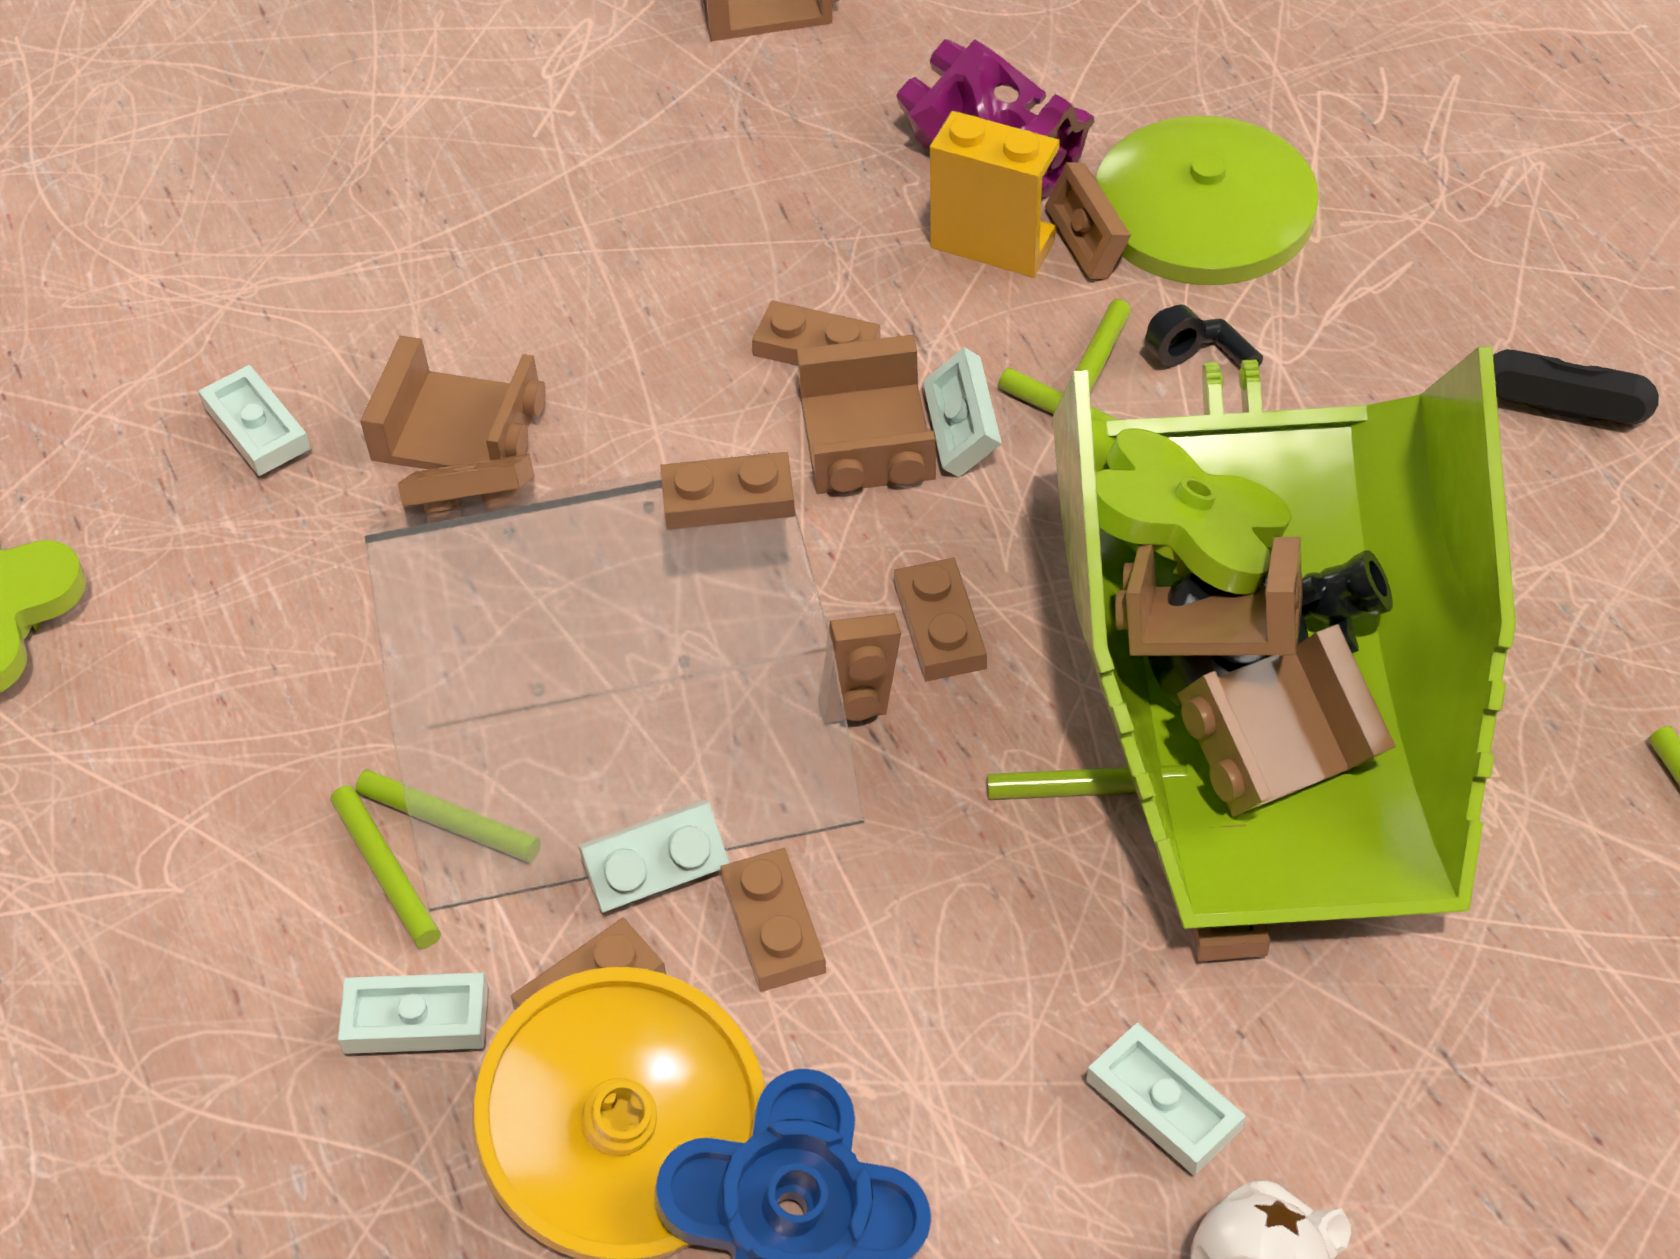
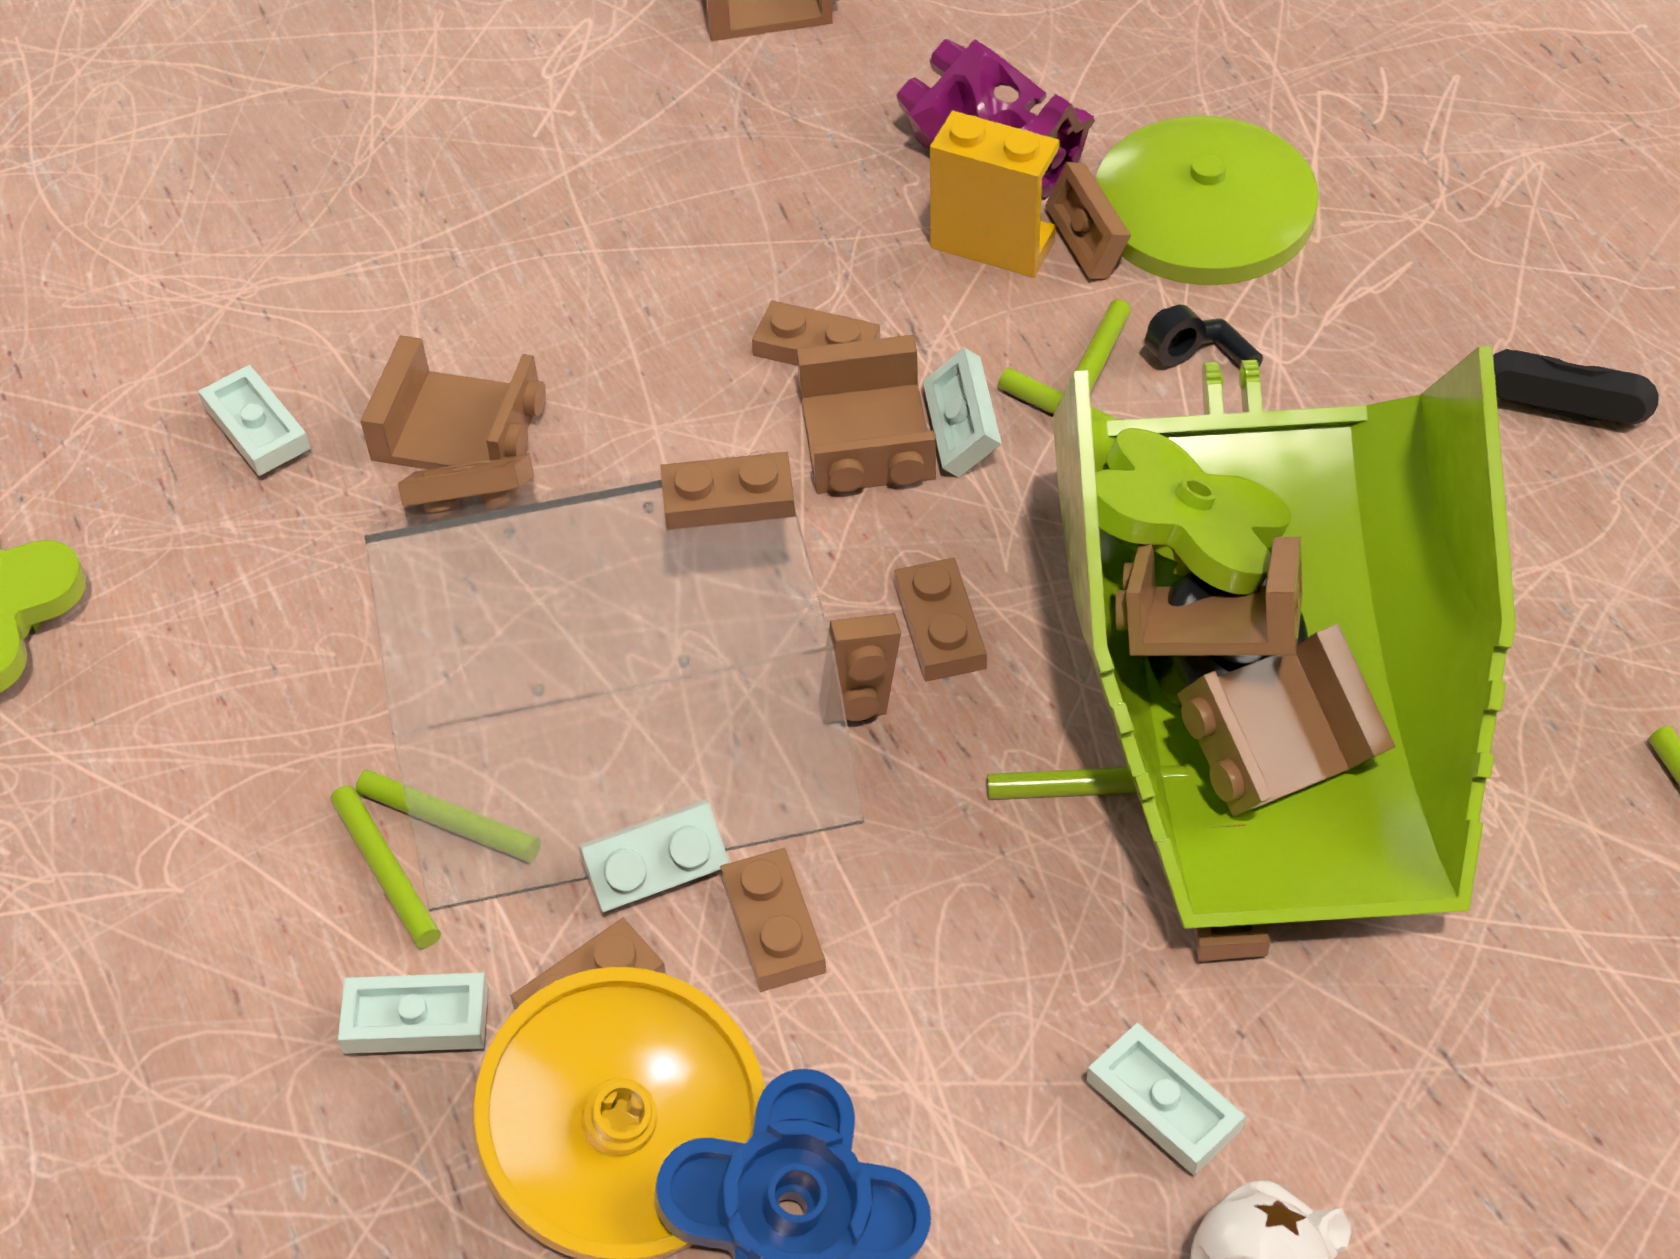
black piece [1301,550,1393,653] -> none

